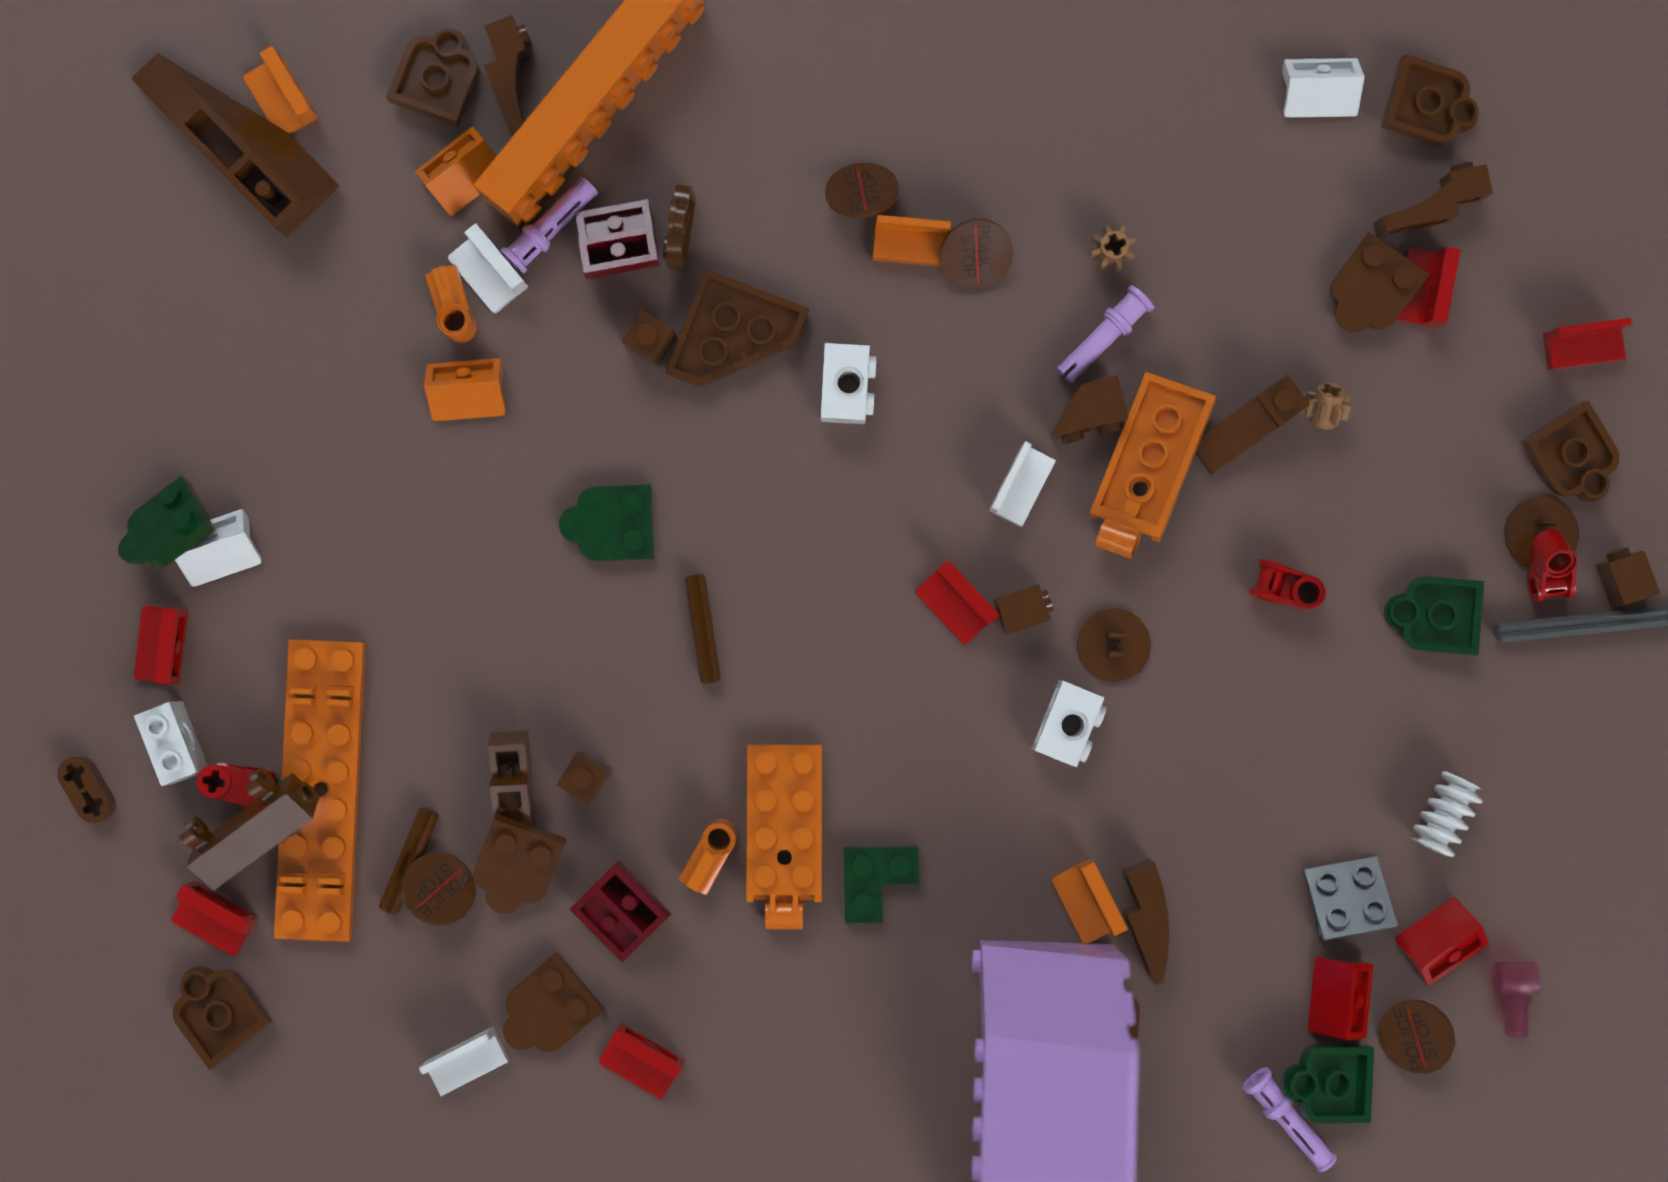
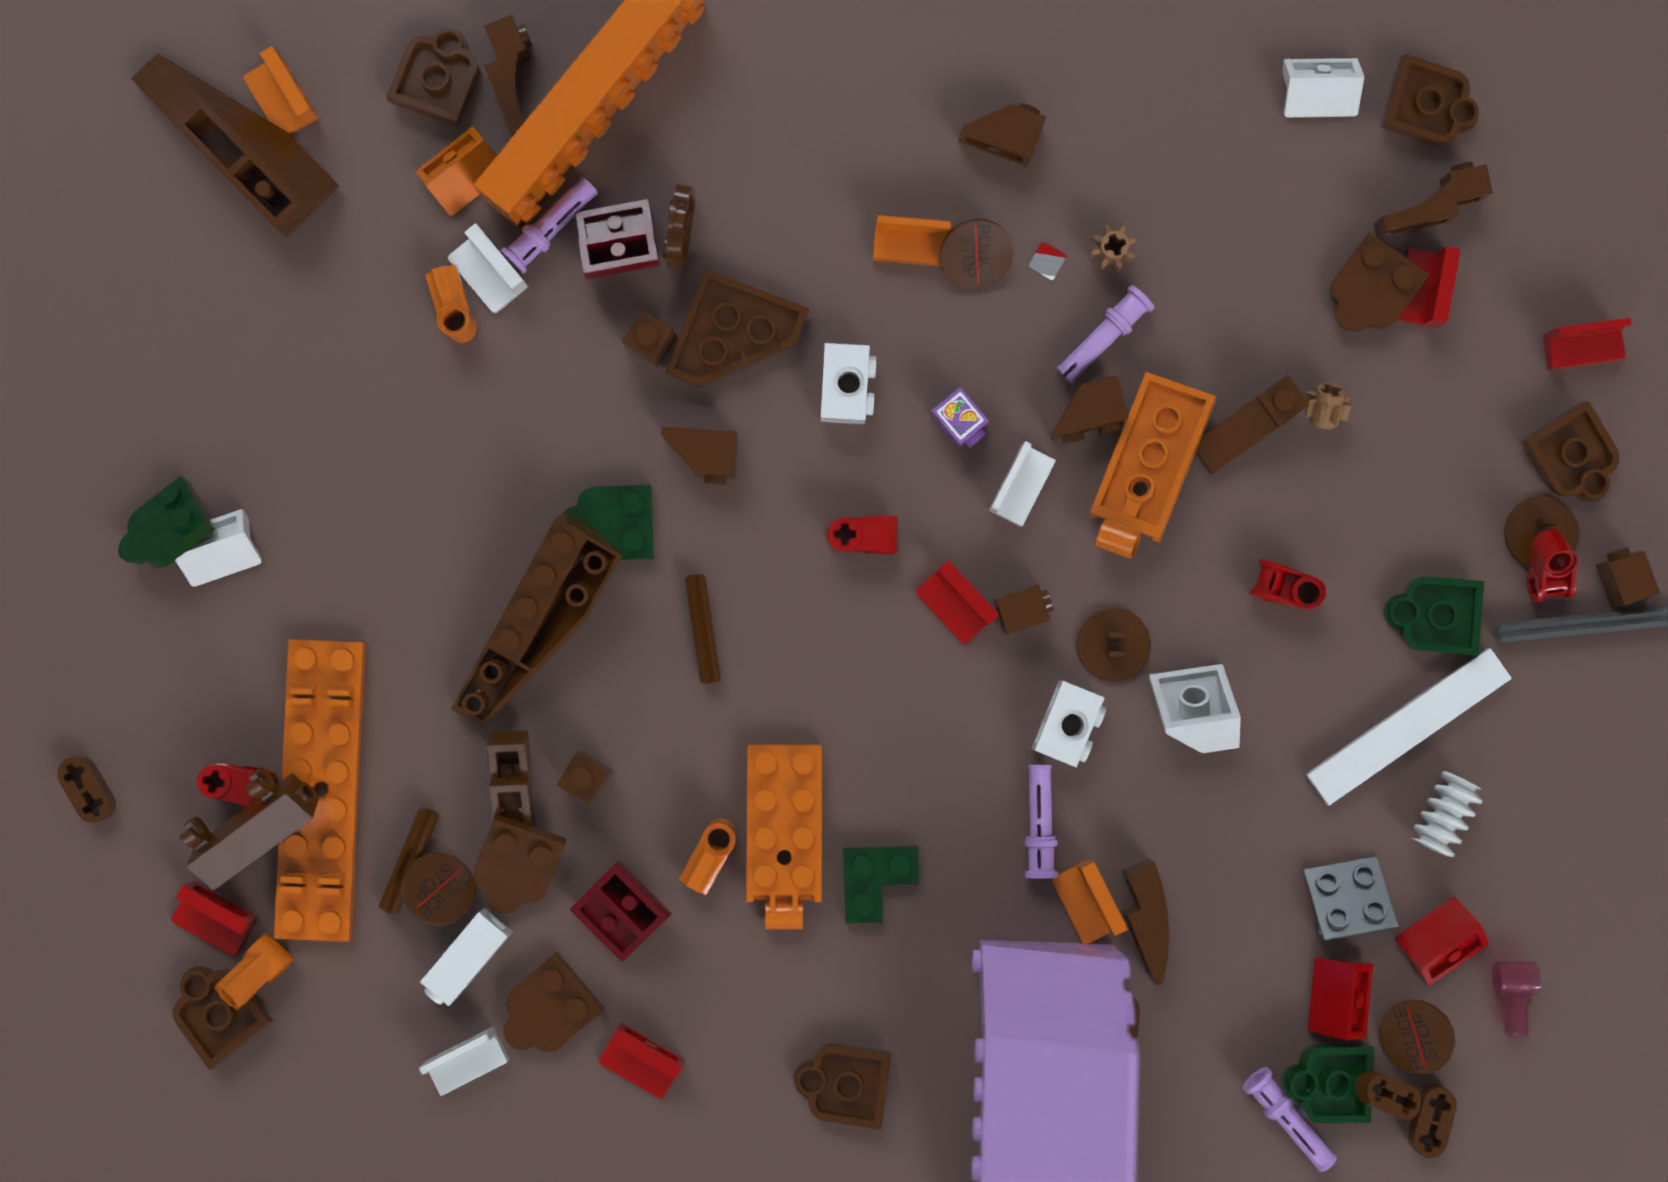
red panel [134,605,189,684] -> none
white brick [134,701,208,786] -> none
orange panel [424,358,506,421] -> none
reddish brown piece [825,163,899,218] -> none
none -> orange piece [215,933,294,1010]
none -> white brick [420,908,513,1006]
none -> reddish brown wedge [451,512,623,728]
none -> reddish brown slope [661,427,738,485]
none -> reddish brown plate [794,1044,891,1130]
none -> red piece [826,515,898,554]
none -> medium lavender brick [930,387,989,449]
none -> reddish brown slope [958,103,1046,167]
none -> lavender pin [1024,765,1058,878]
none -> light grey sticker [1028,242,1067,280]
none -> white slope [1149,664,1241,753]
none -> white tile [1305,648,1512,806]
none -> reddish brown beam [1355,1070,1422,1120]
none -> reddish brown beam [1408,1084,1457,1158]

